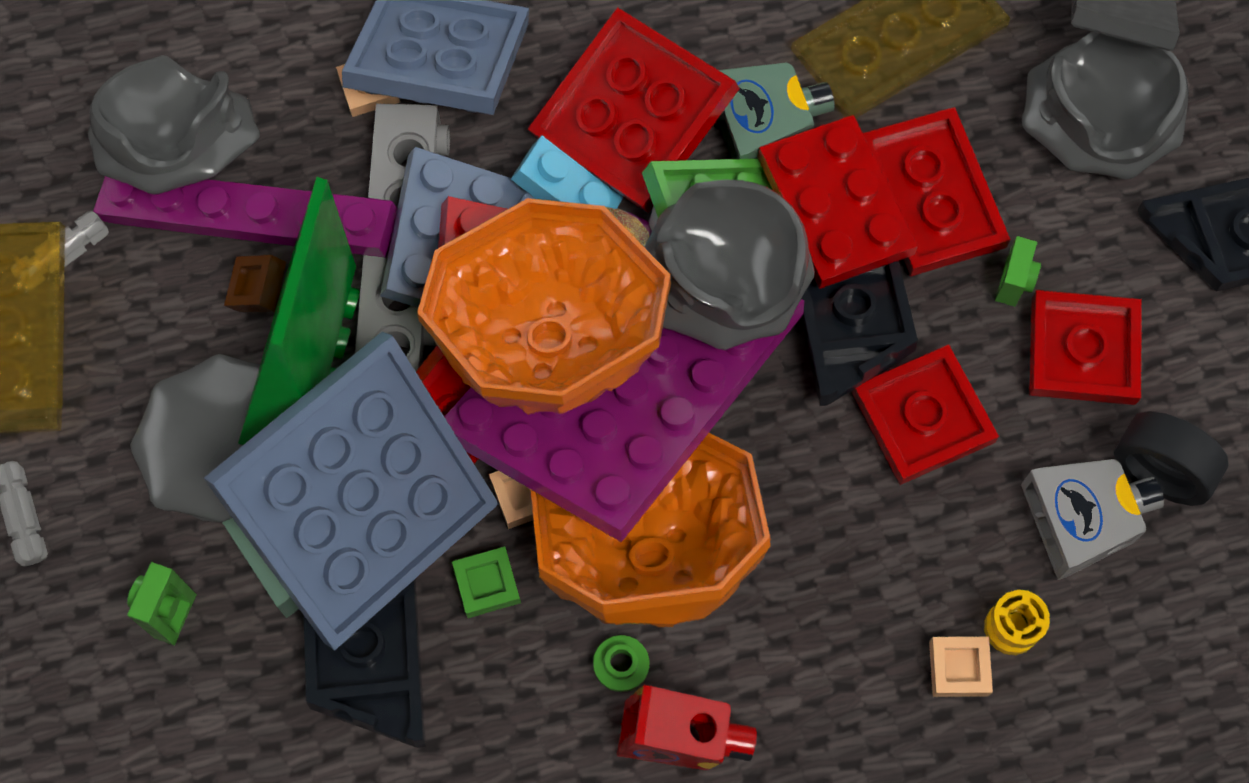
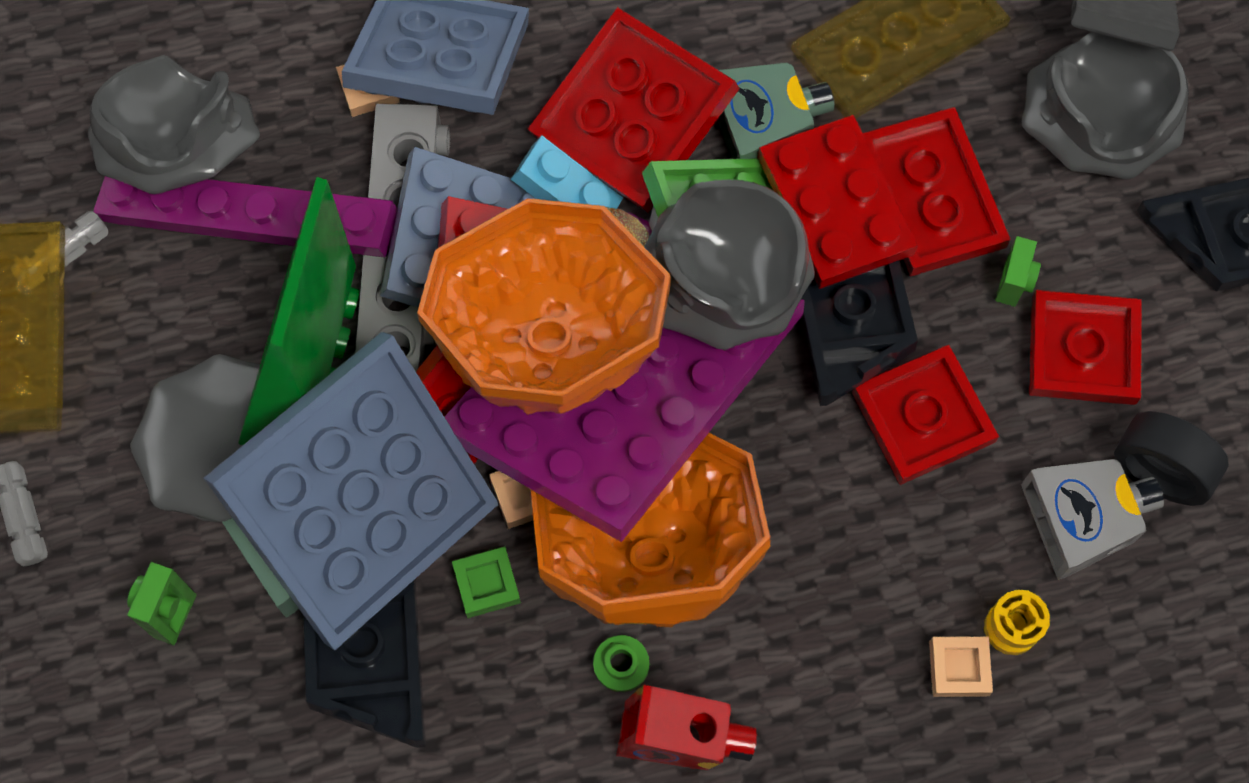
reddish brown plate [224,255,286,312] -> none

